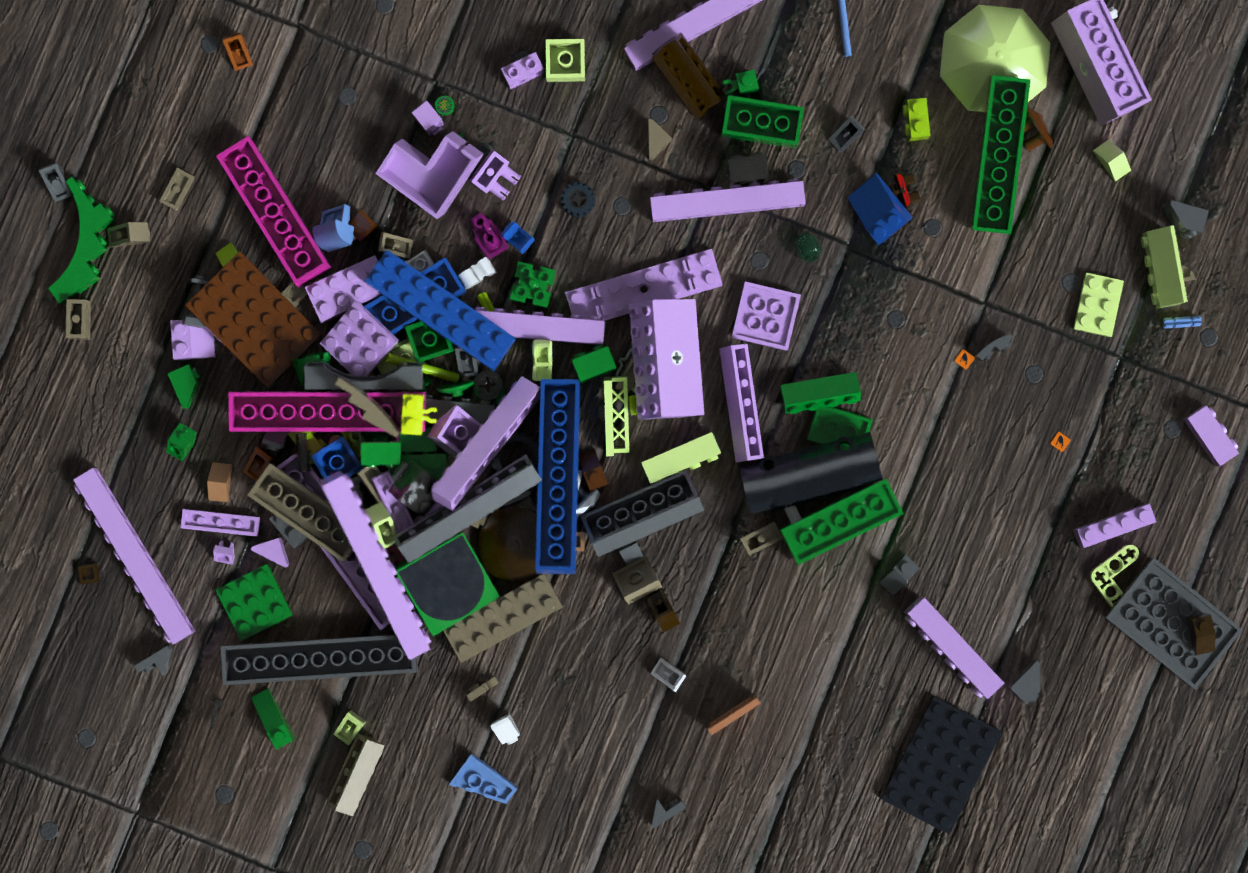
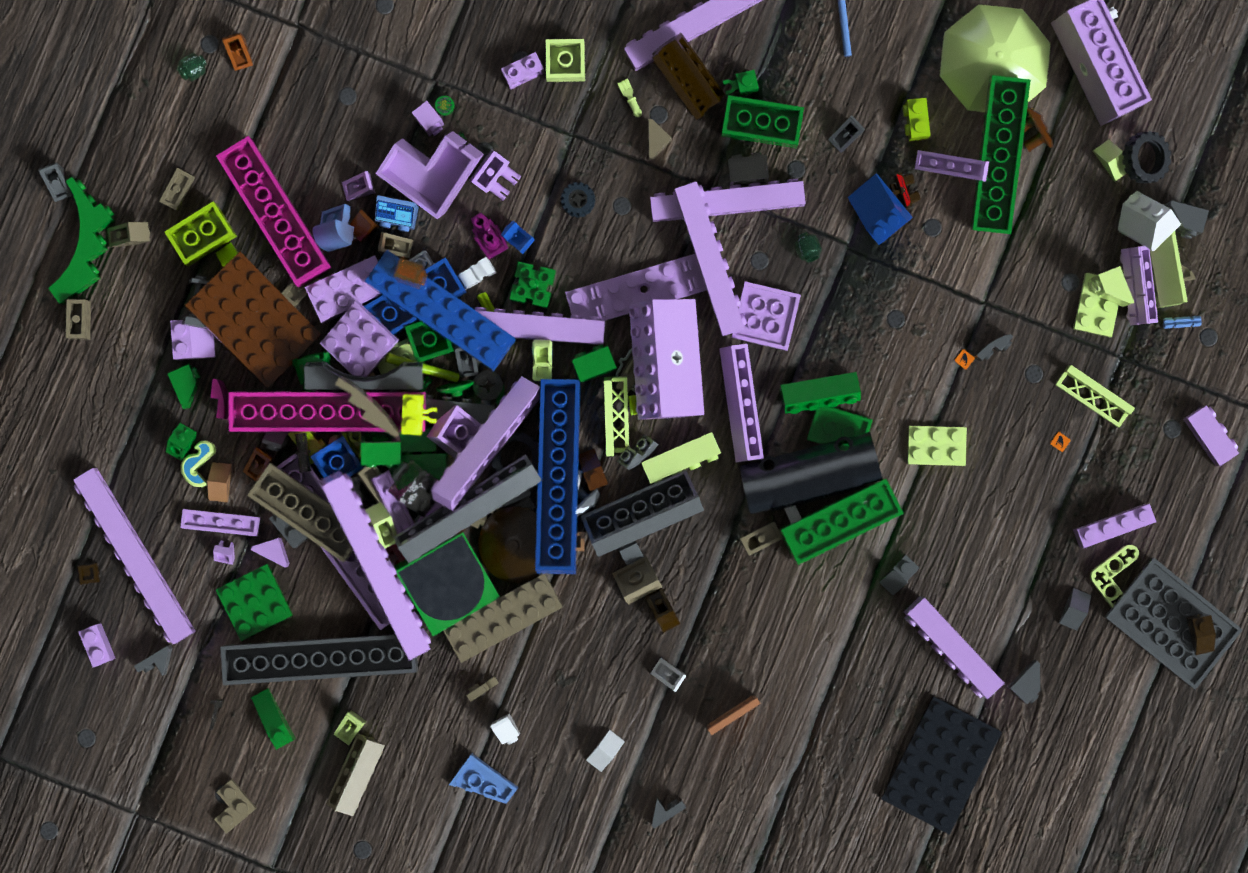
none -> lavender brick [79,623,116,667]
none -> lime brick [165,201,237,267]
none -> clear green head [177,53,207,82]
none -> yellowish green animal [181,441,216,487]
none -> dark pink slope [211,379,229,420]
none -> dark tan plate [214,779,257,834]
none -> lavender slope [342,171,376,201]
none -> slope [375,195,419,232]
none -> clear orange brick [394,258,427,289]
none -> white slope [586,730,625,772]
none -> yellowish green piece [617,78,642,117]
none -> dark grey slope [617,434,659,470]
none -> lavender brick [674,181,747,336]
none -> yellowish green plate [907,426,967,466]
none -> lavender plate [915,150,989,181]
none -> yellowish green fence [1055,365,1135,428]
none -> dark grey slope [1059,588,1091,631]
none -> yellowish green slope [1090,266,1134,307]
none -> white slope [1118,191,1181,251]
none -> lavender brick [1120,246,1158,326]
none -> black tyre [1122,131,1171,183]

